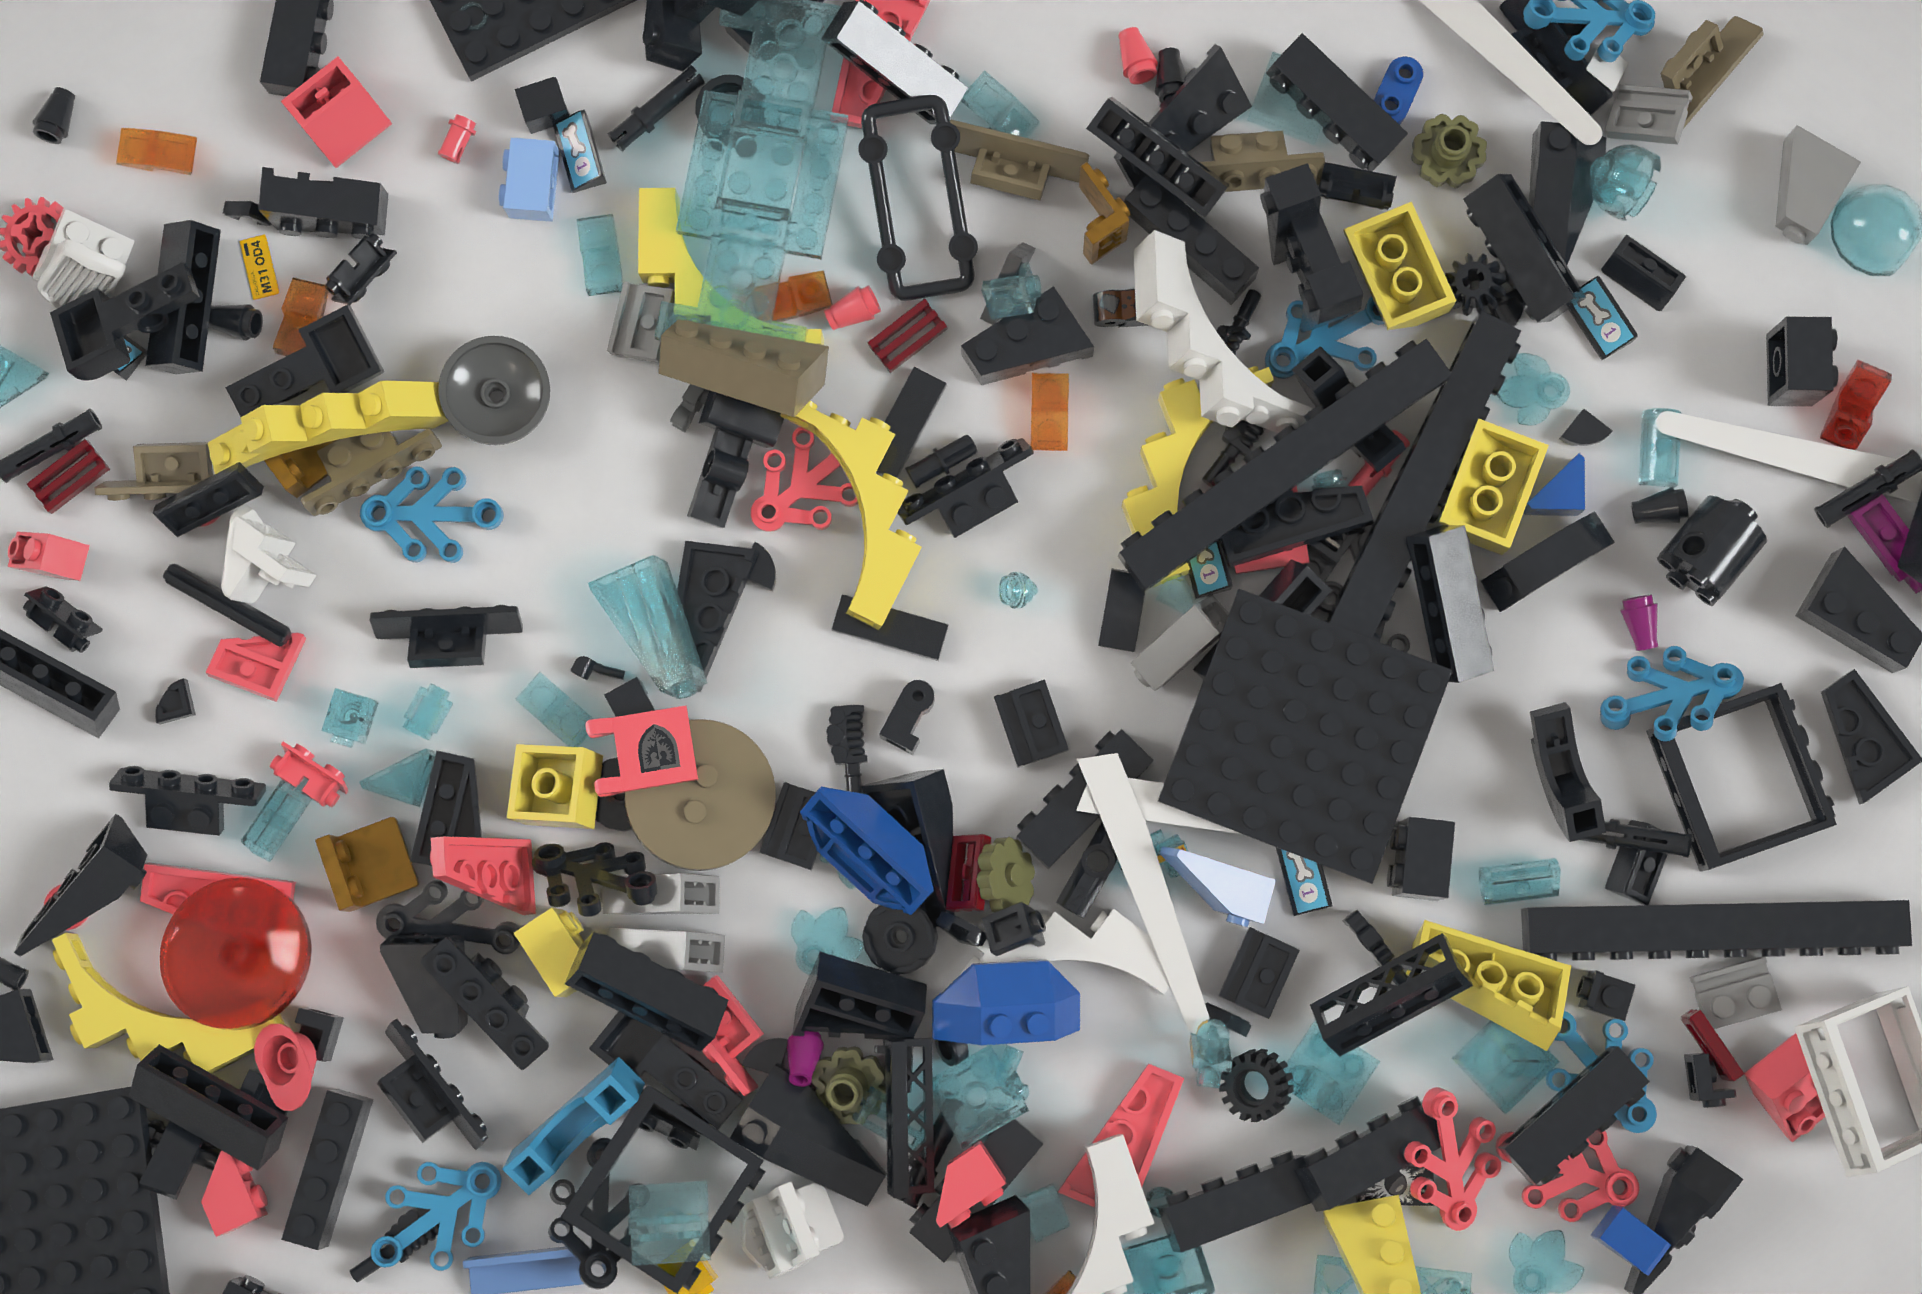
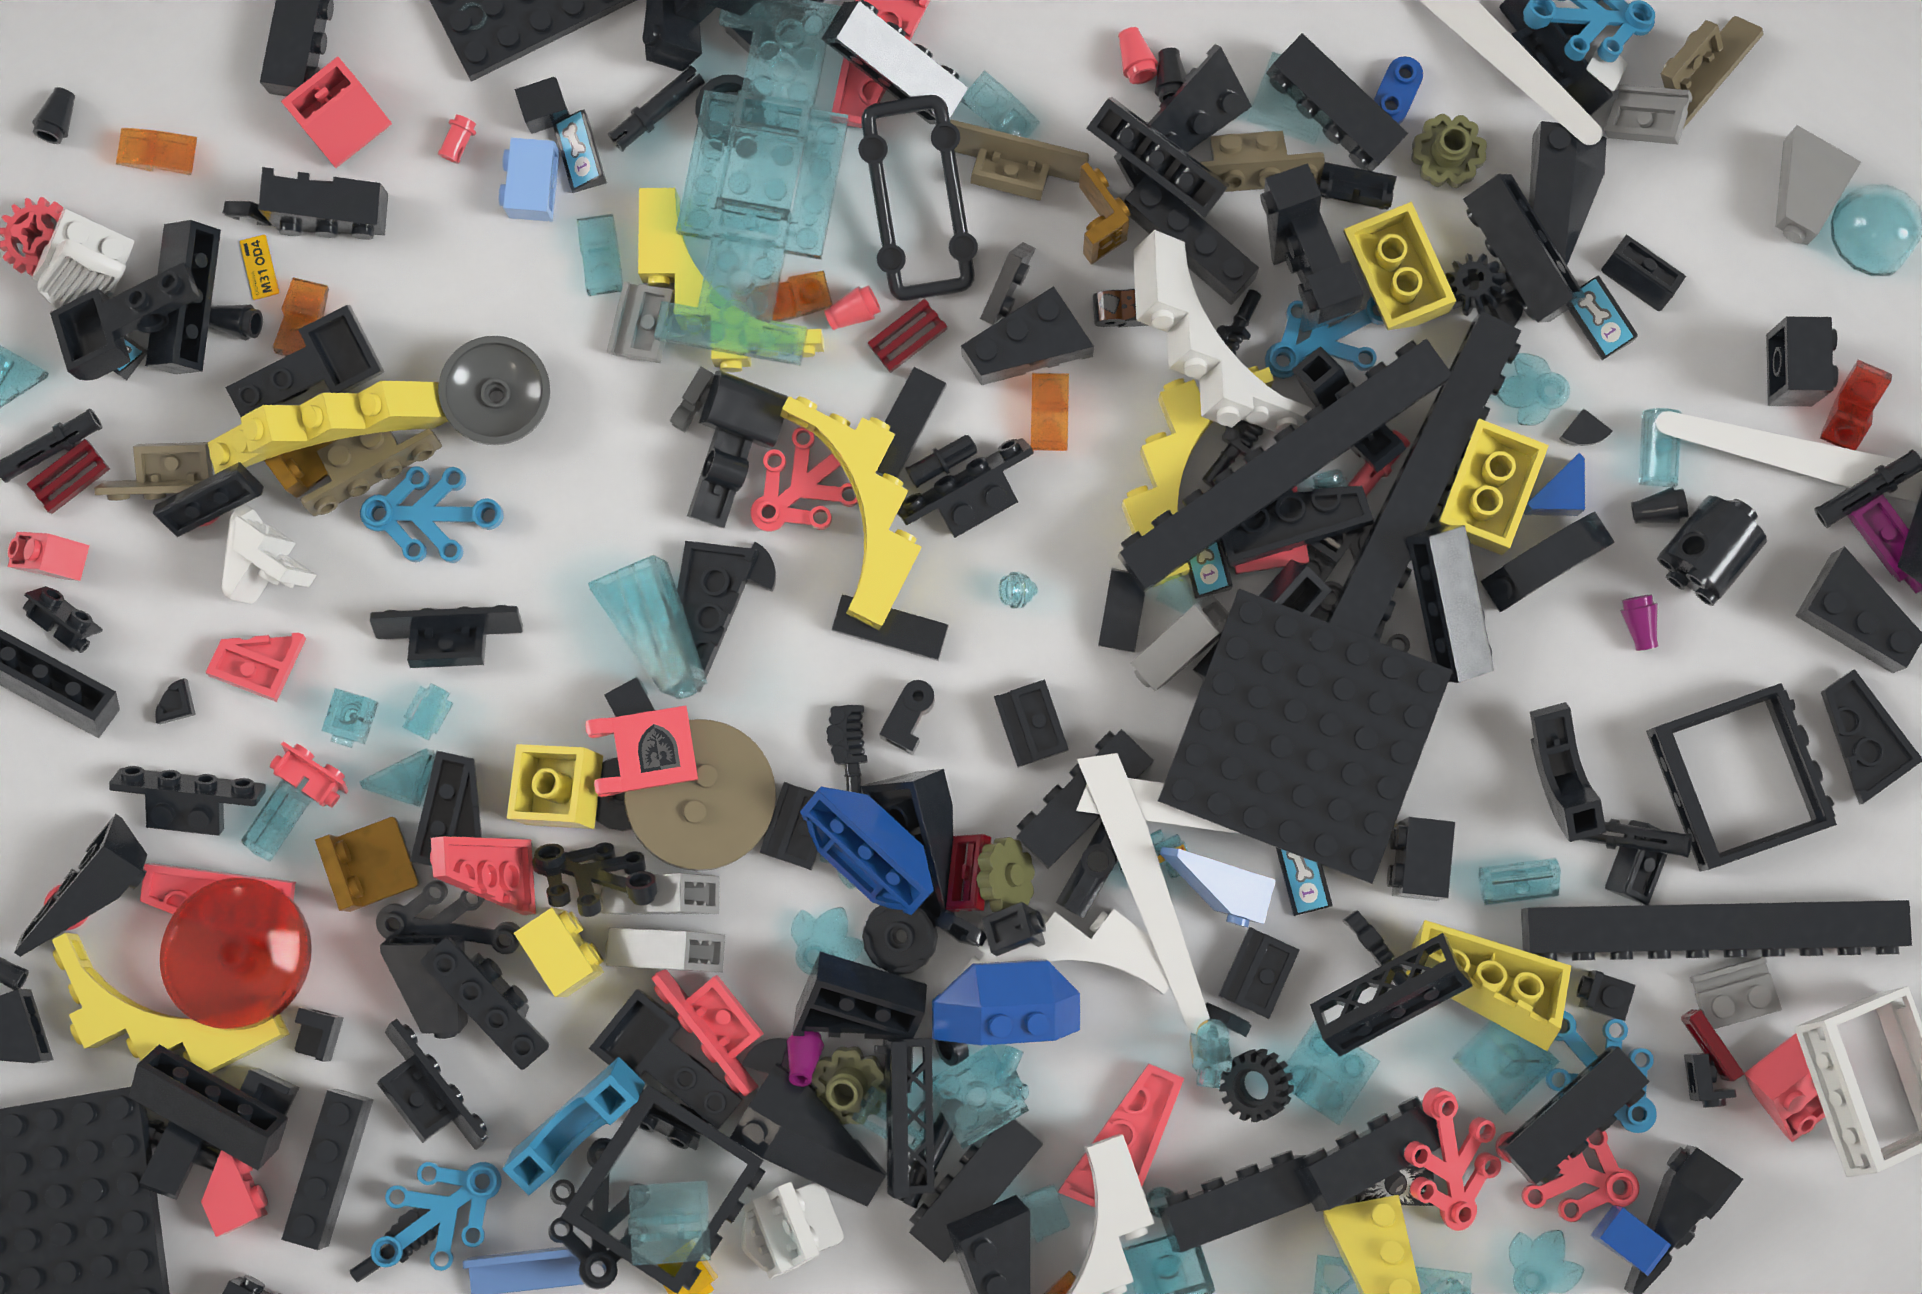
black axle [163,564,292,646] -> none
coral piece [254,1023,317,1111] -> none
black hinge [324,233,397,305] -> none
clear light blue slope [515,672,594,747] -> none
black brick [565,932,729,1052] -> none
black hand [571,656,625,680] -> none
dark tan wedge [659,319,829,417] -> none
coral slope [936,1140,1006,1229] -> none
clear light blue bracket [981,263,1041,320] -> none
clear light blue cylinder [1589,144,1661,221] -> none
dark azure plant [1600,646,1744,741] -> none

